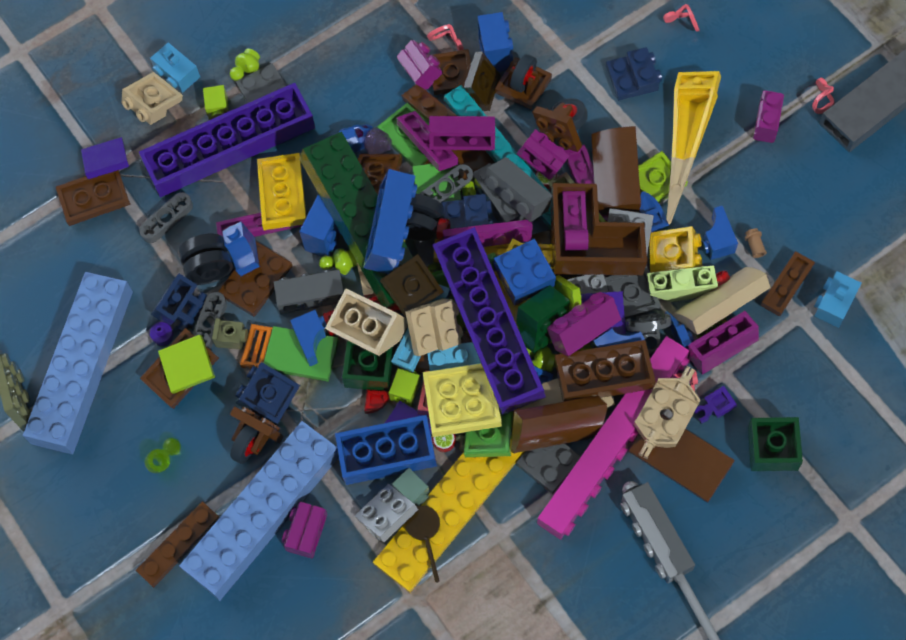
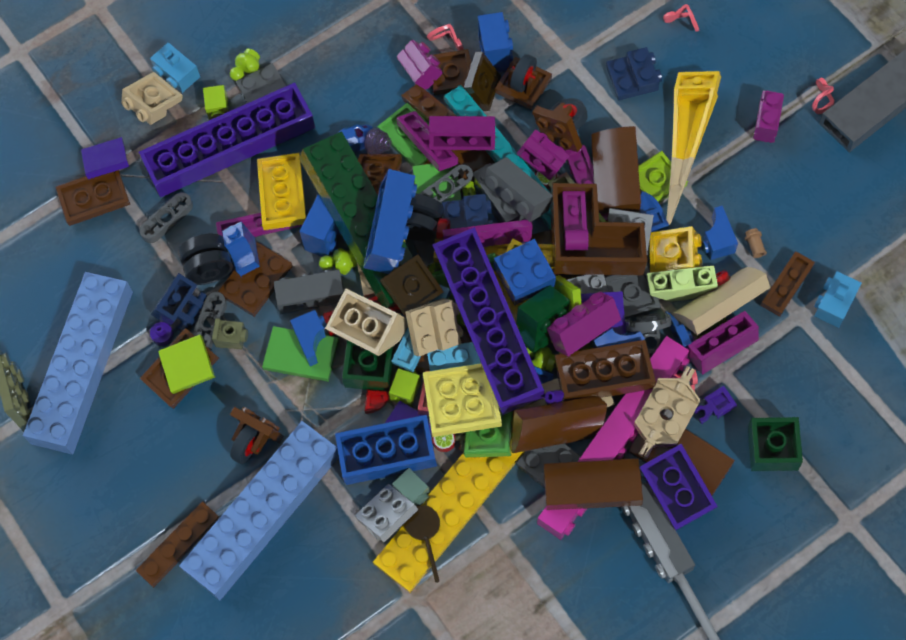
clear neon green plate [145,438,181,474] -> none
dark blue plate [235,362,300,425] -> none
orange tile [240,324,273,369] -> none
magenta brick [282,502,328,559] -> none
none -> reddish brown slope [544,458,643,510]
none -> dark purple arm [545,390,564,405]
none -> dark purple brick [640,444,718,530]

